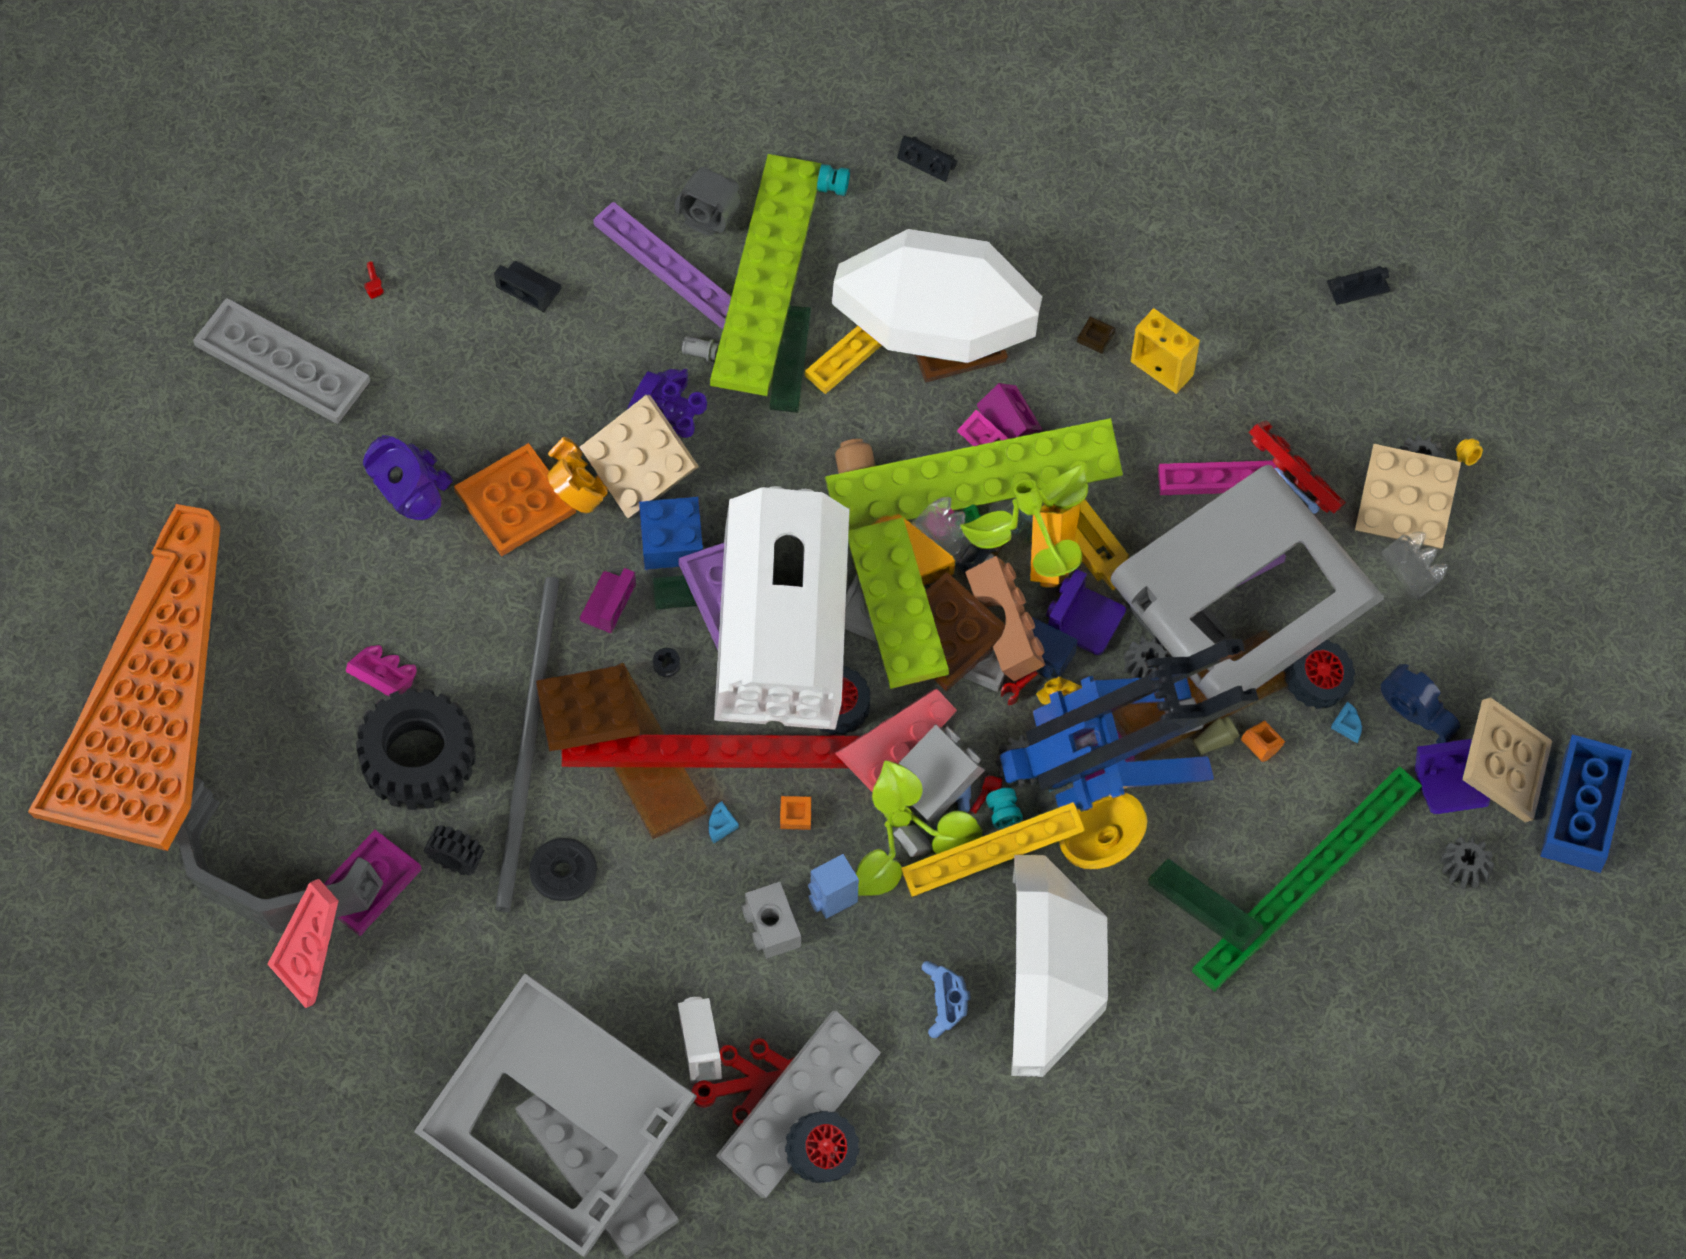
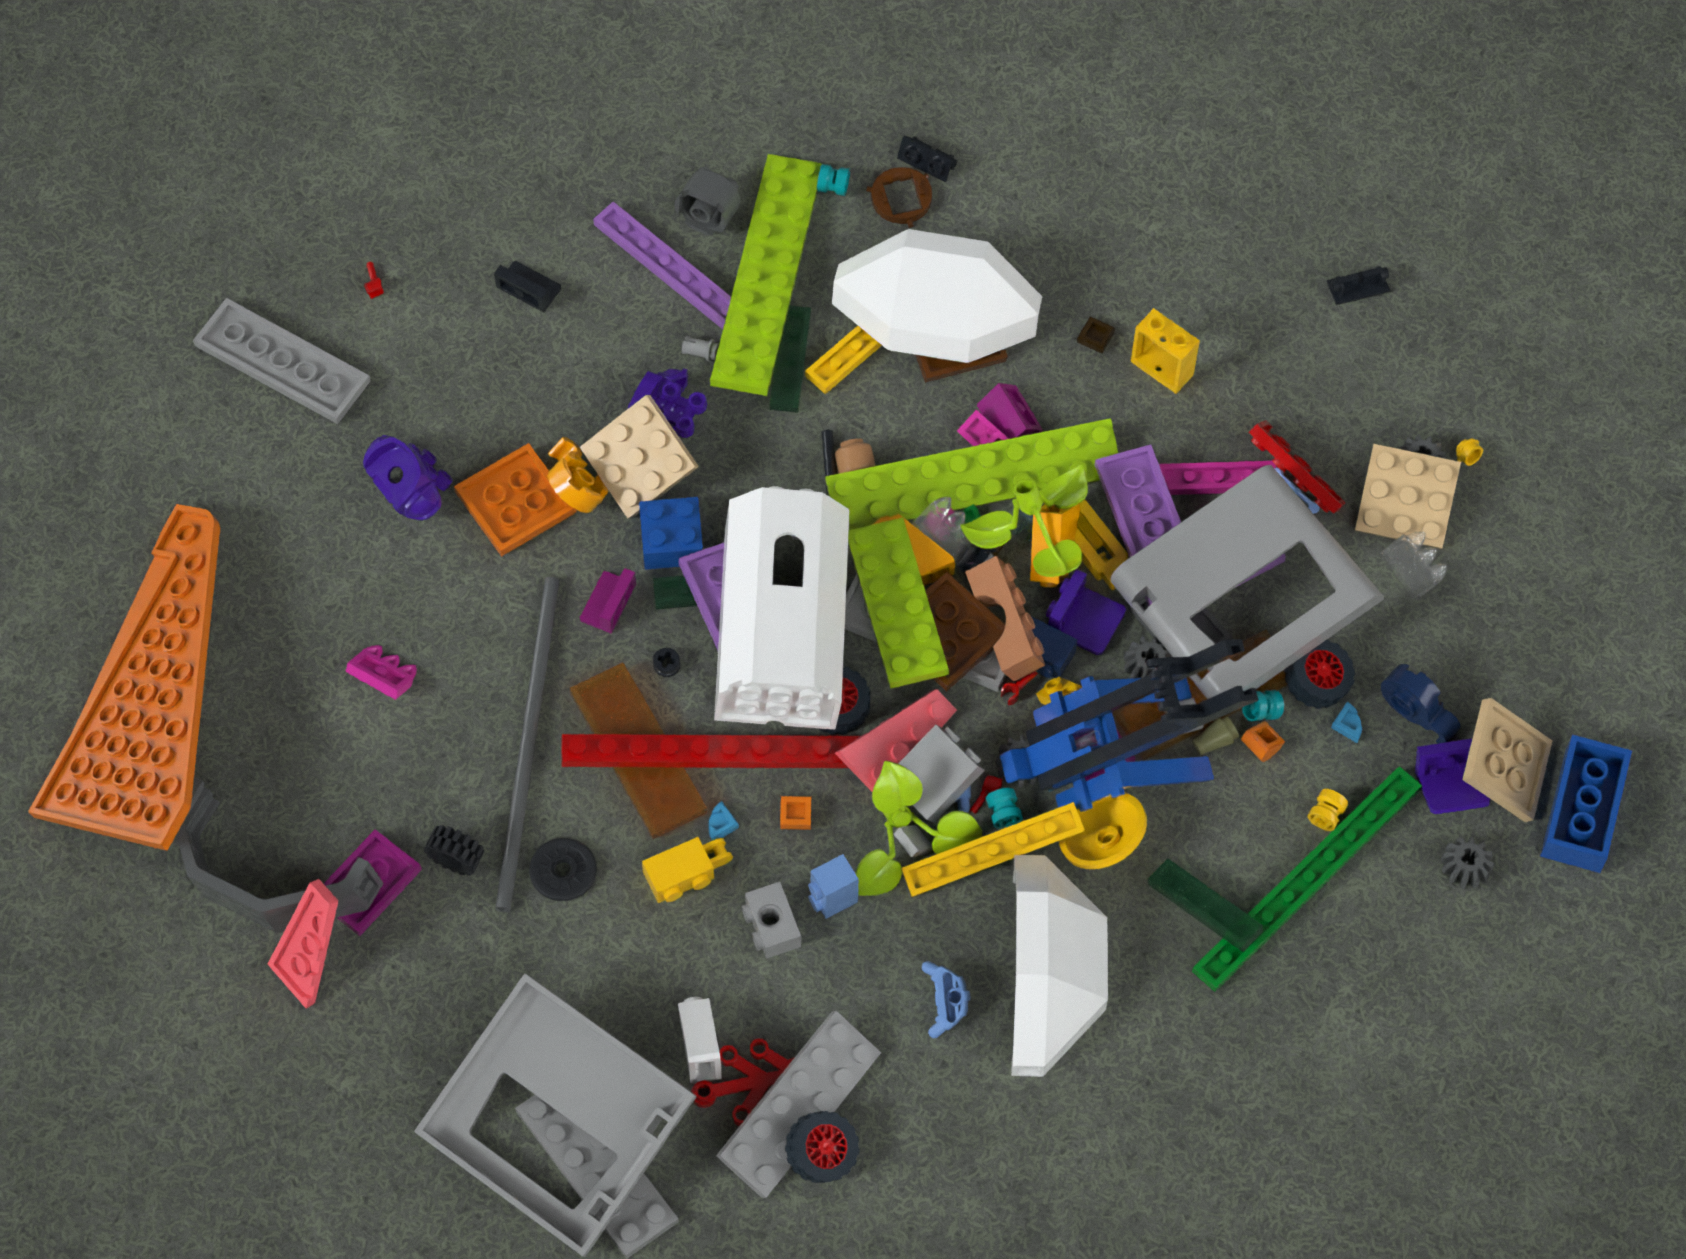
black tyre [356,688,476,810] -> none
reddish brown plate [536,664,640,752] -> none
none -> yellow brick [642,837,733,903]
none -> black bar [822,429,836,495]
none -> reddish brown piece [866,167,932,228]
none -> medium lavender plate [1095,444,1181,607]
none -> teal wheel [1242,690,1284,721]
none -> yellow wheel [1308,789,1348,831]

